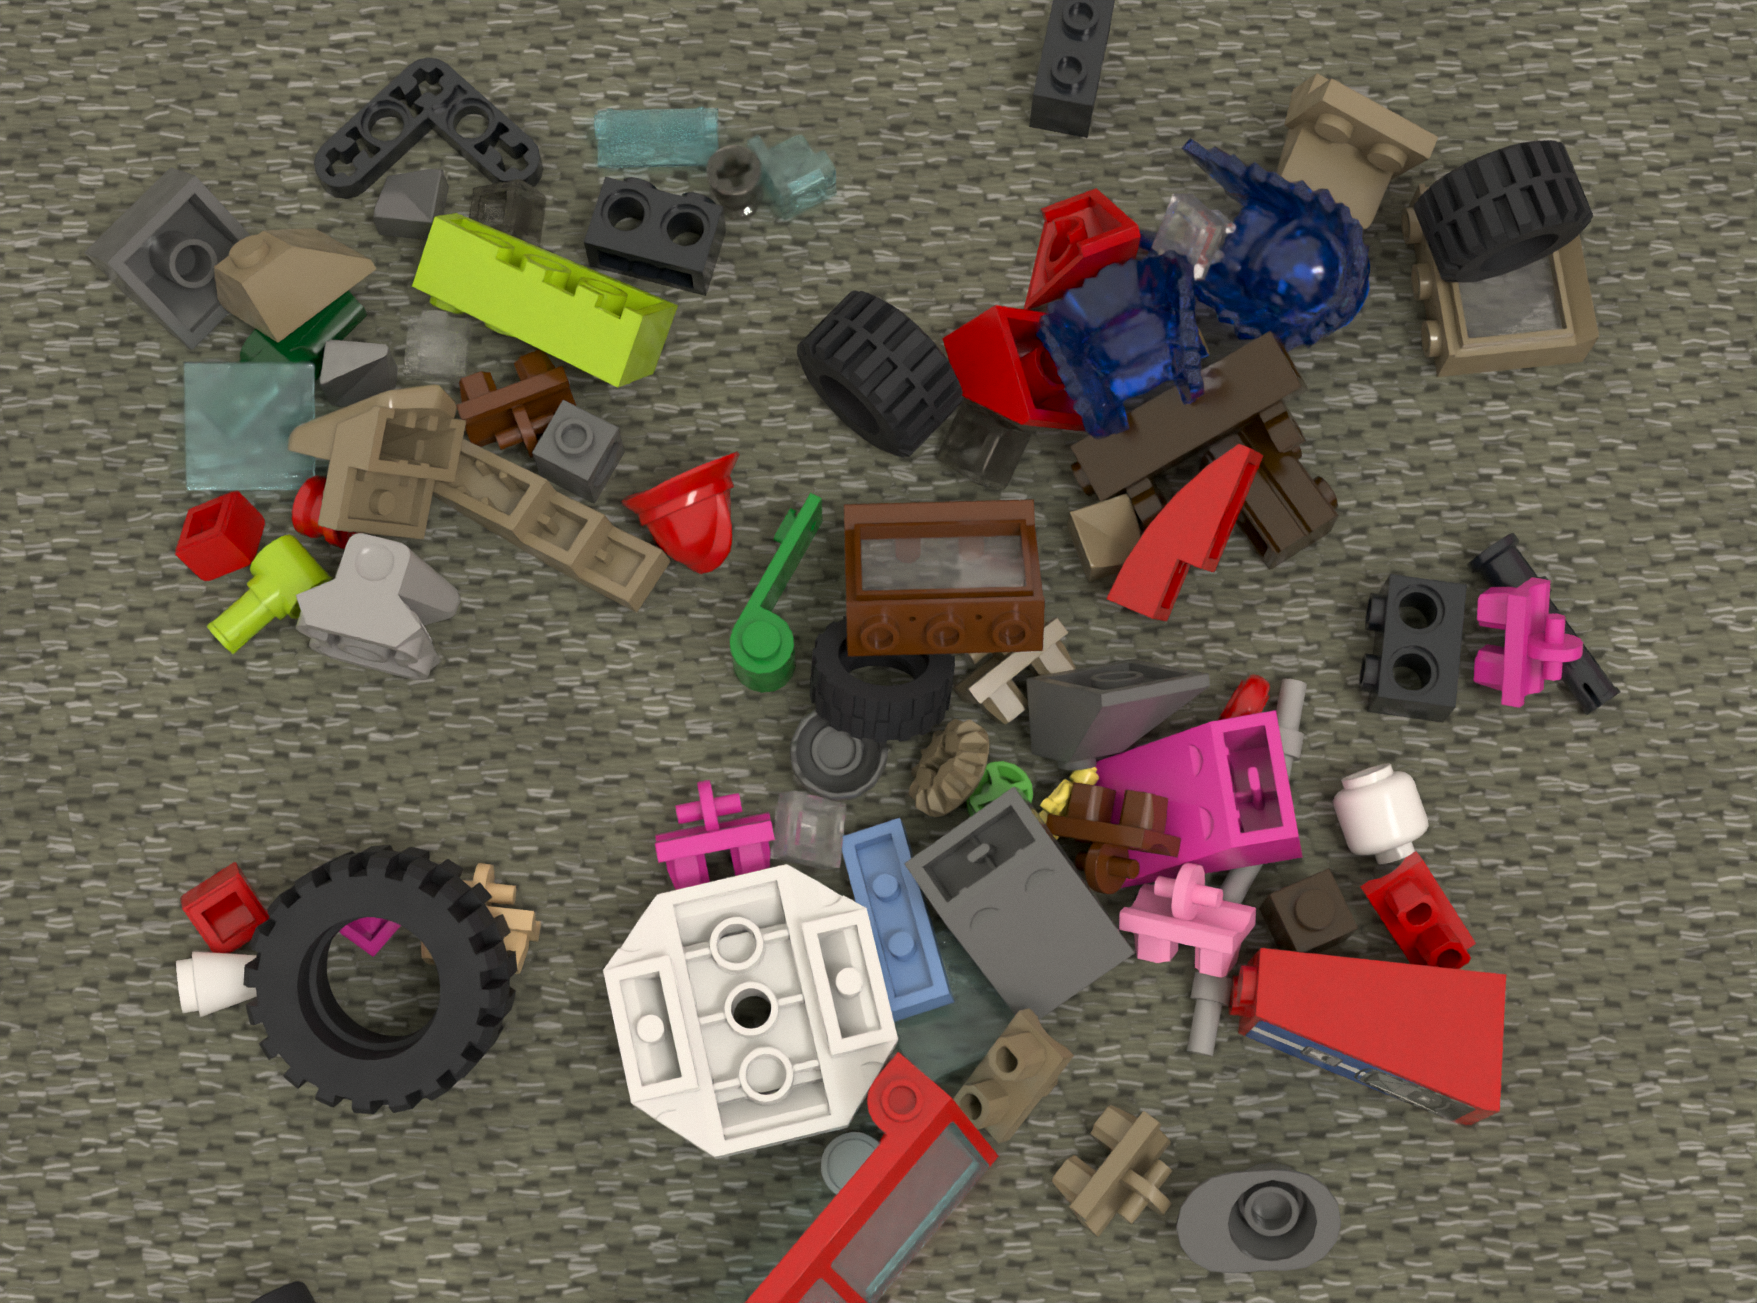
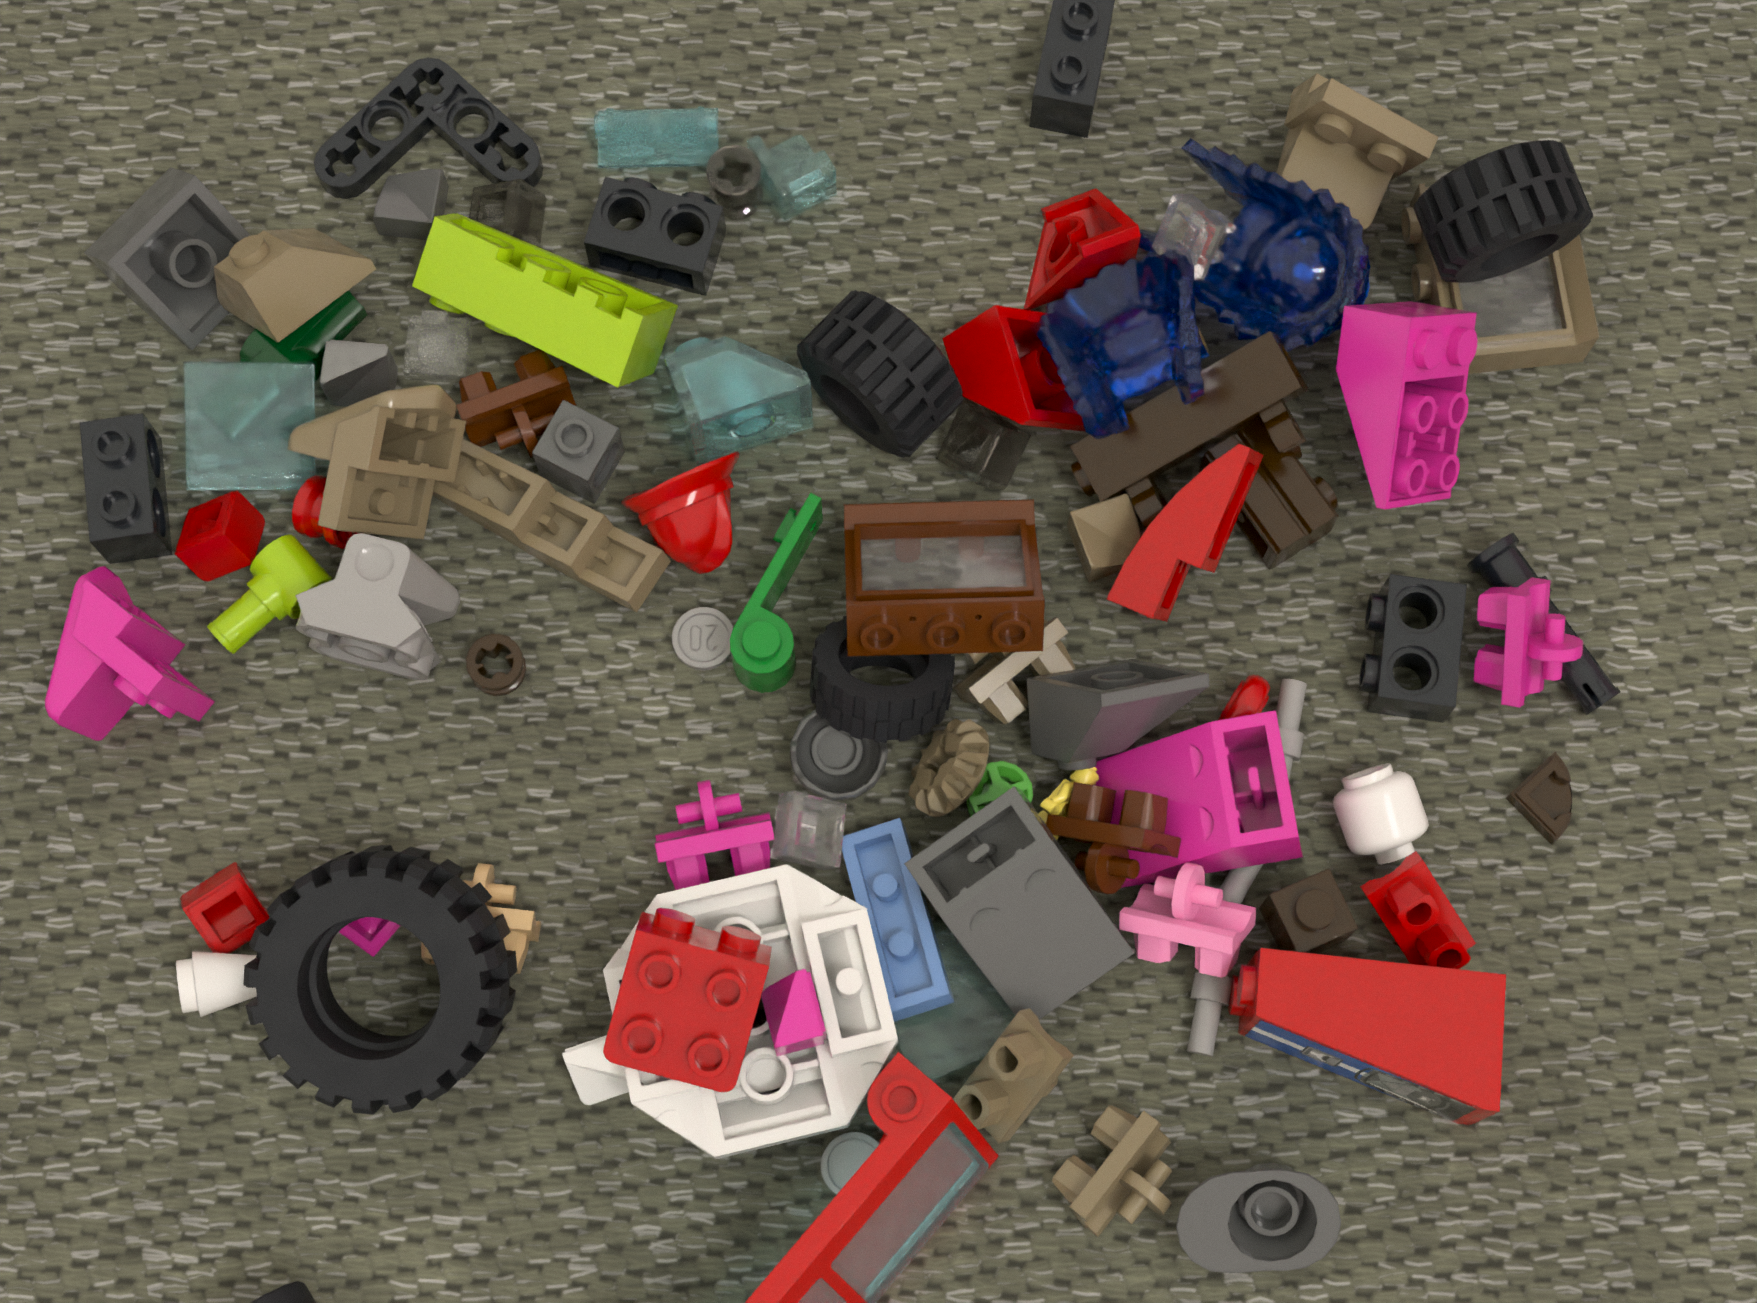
none -> dark pink piece [45,566,215,741]
none -> black brick [79,413,172,564]
none -> dark brown bush [466,634,527,696]
none -> white slope [562,1035,629,1105]
none -> red bracket [603,908,772,1092]
none -> clear light blue slope [664,336,813,466]
none -> light grey piece [672,607,733,671]
none -> dark pink slope [761,969,827,1057]
none -> dark pink slope [1336,301,1478,510]
none -> dark brown tile [1506,752,1572,845]

